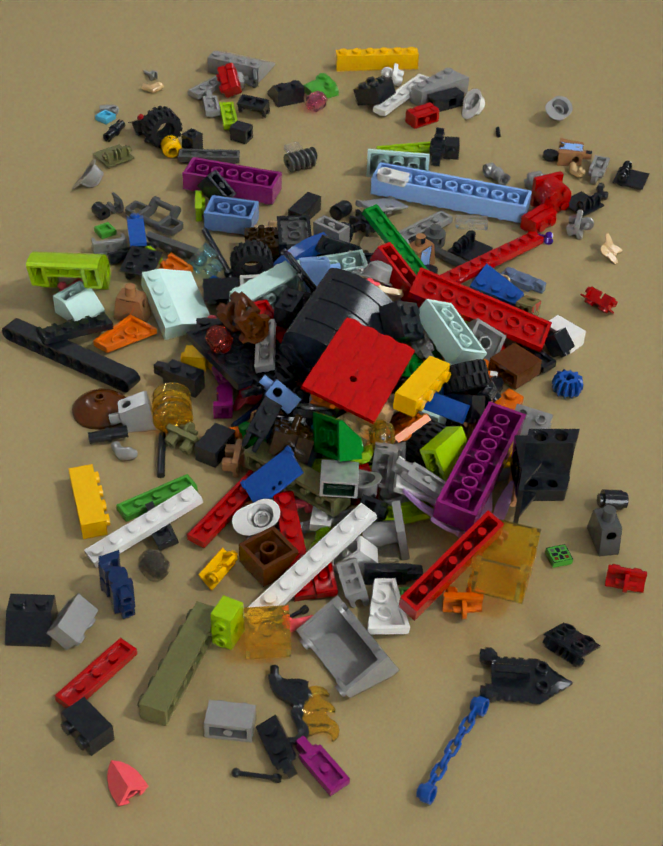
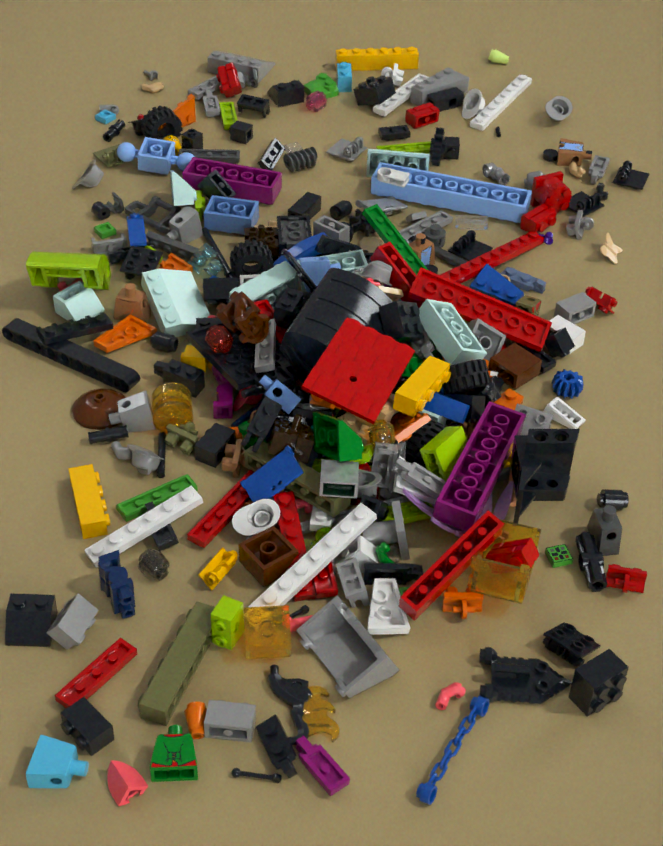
none -> medium azure torso [26,735,89,788]
none -> light blue brick [117,137,195,175]
none -> light grey piece [127,444,164,475]
none -> black brick [150,331,179,352]
none -> green torso [150,725,198,782]
none -> orange wing [157,94,196,131]
none -> light grey torso [165,205,203,244]
none -> light aqua slope [170,170,197,206]
none -> orange cone [184,701,207,739]
none -> plate [257,138,285,170]
none -> light grey hinge [326,137,367,161]
none -> medium azure brick [337,62,352,92]
none -> green arm [375,542,395,563]
none -> black plate [378,125,410,141]
none -> light grey tile [406,211,427,223]
none -> coral arm [435,682,466,710]
none -> white plate [470,75,532,131]
none -> red brick [486,538,539,574]
none -> yellowish green cone [488,49,509,64]
none -> white slope [543,397,586,429]
none -> light grey brick [554,292,596,324]
none -> black brick [568,649,629,716]
none -> black piece [575,532,607,592]

